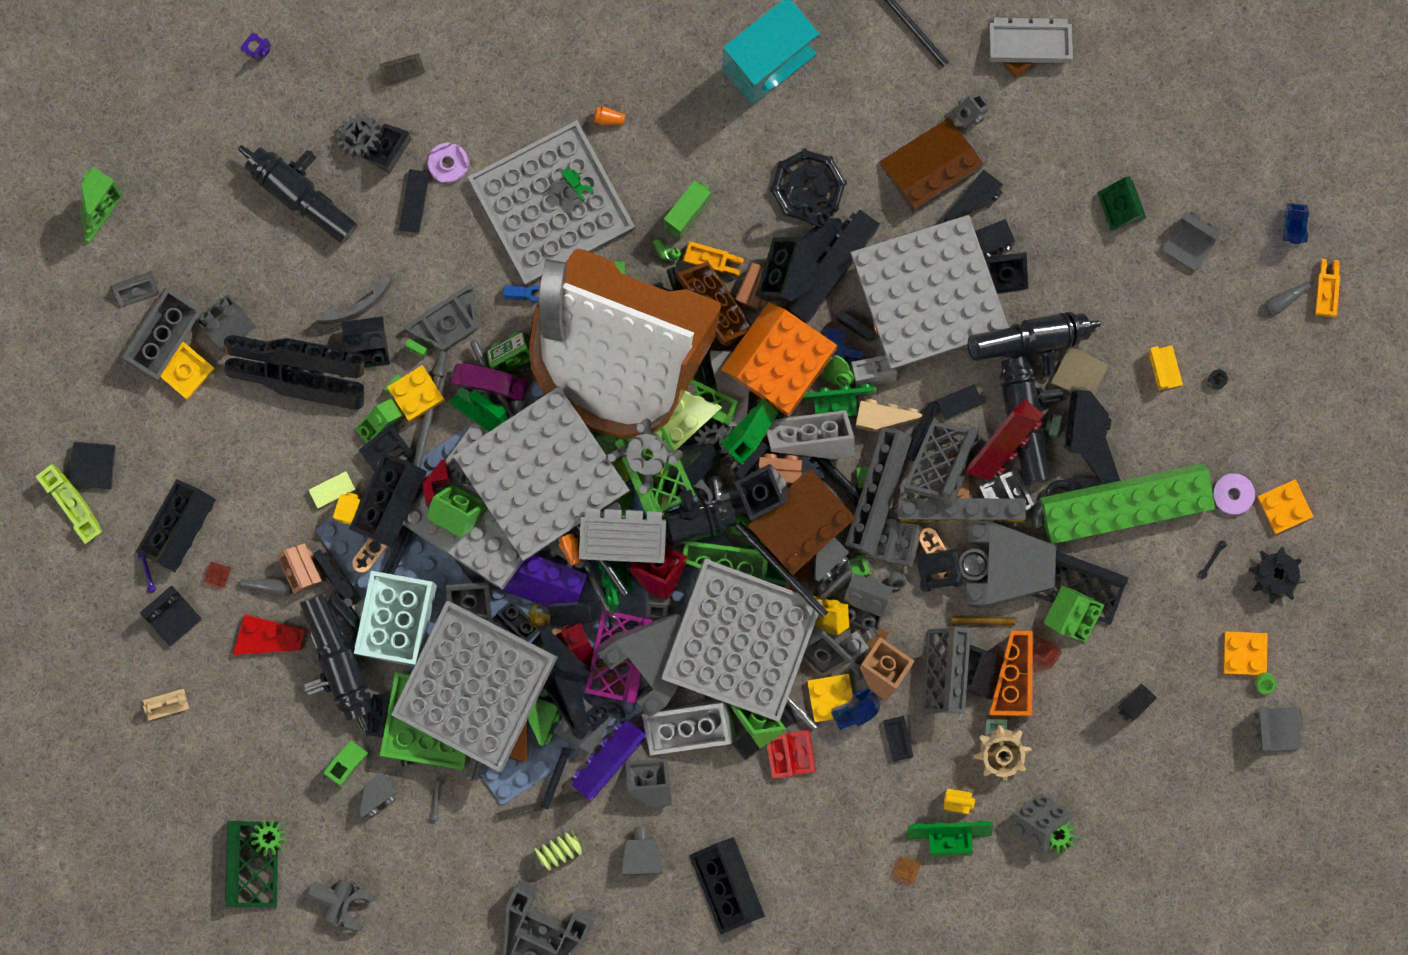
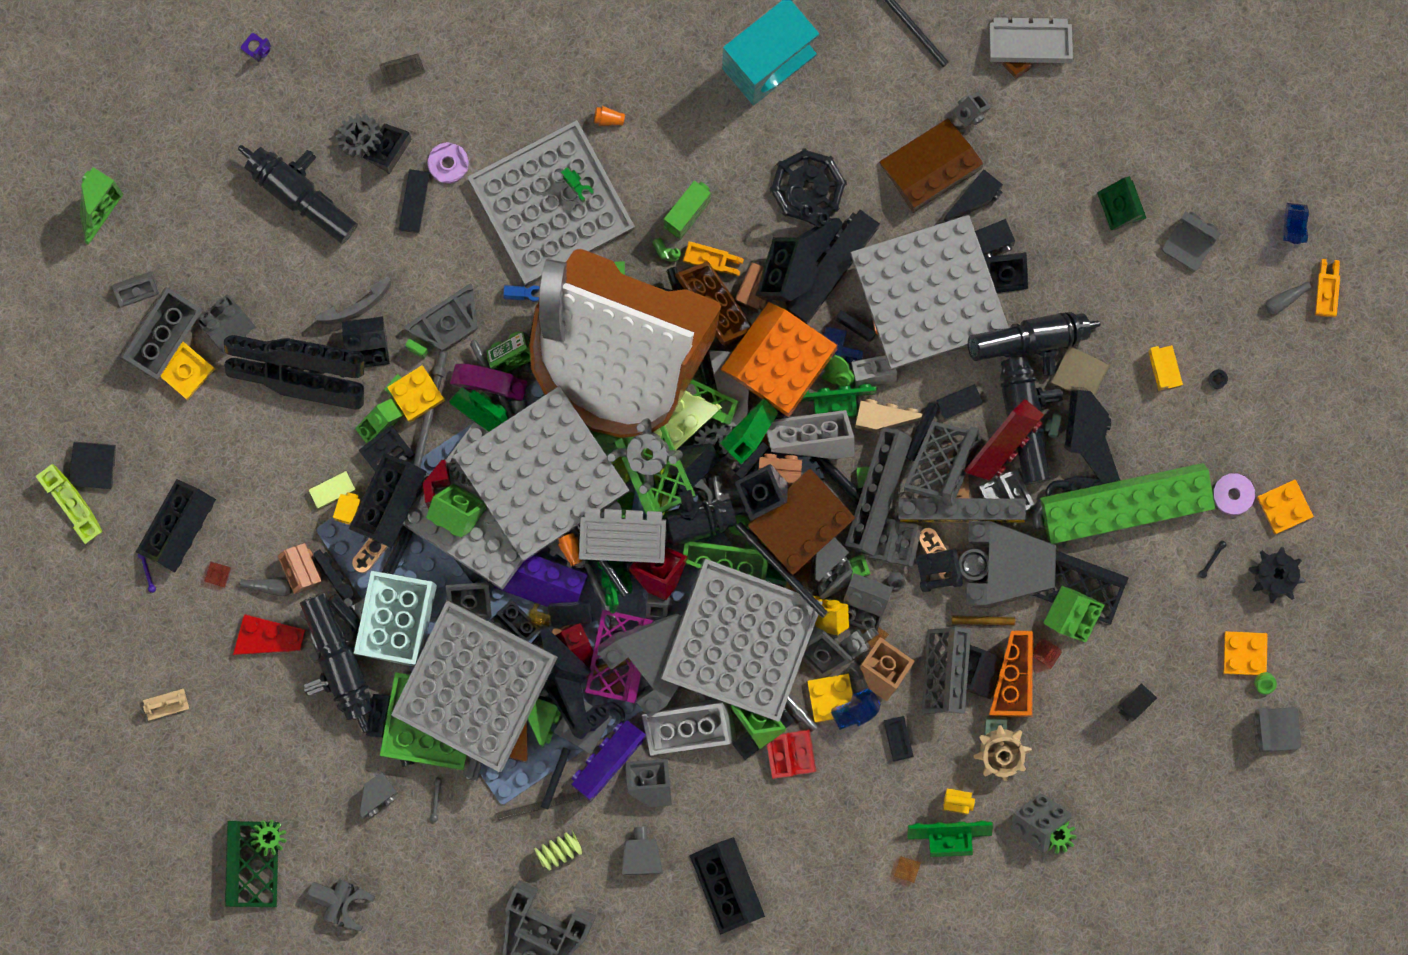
black bracket [140,585,201,646] -> none
bright green slope [324,741,368,787] -> none

